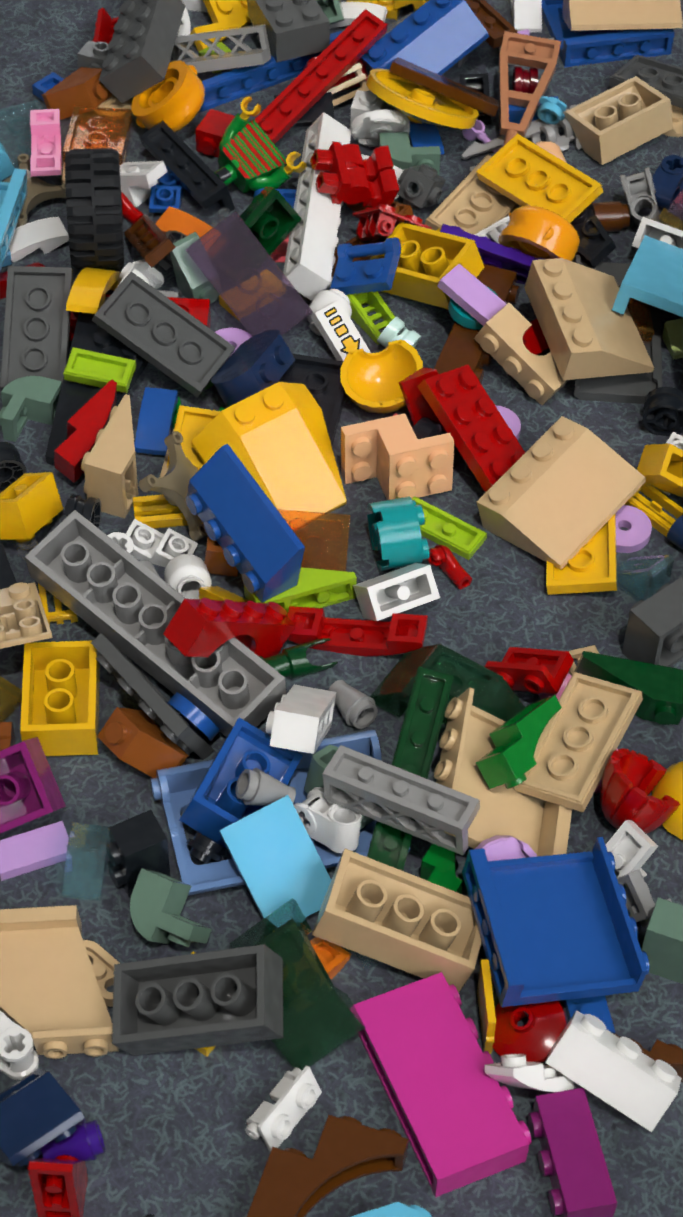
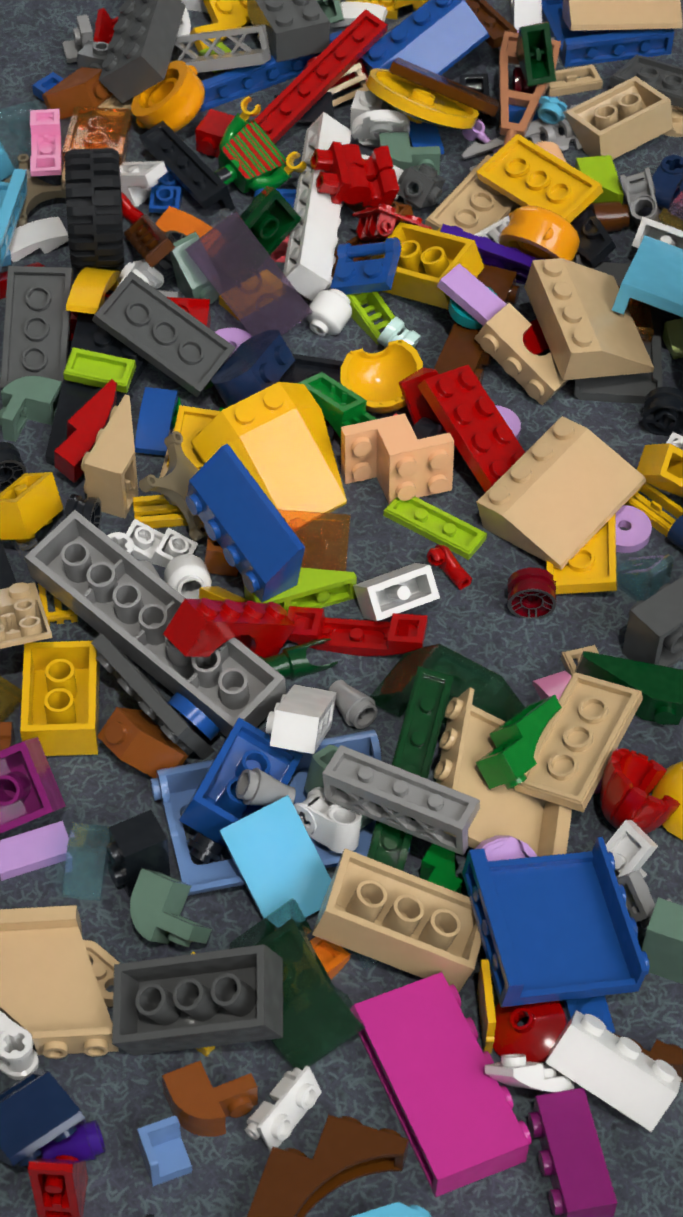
white tile [311,299,371,361] -> none
teal brick [367,496,430,571] -> none
red bracket [484,647,574,694] -> none
none -> light grey bracket [62,15,93,63]
none -> medium blue panel [137,1116,192,1186]
none -> dark orange brick [162,1060,258,1137]
none -> green slope [299,372,377,445]
none -> dark red wheel [507,567,557,619]
none -> dark green slope [516,22,556,87]
none -> tan tile [546,65,603,96]
none -> lime slope [575,155,624,204]

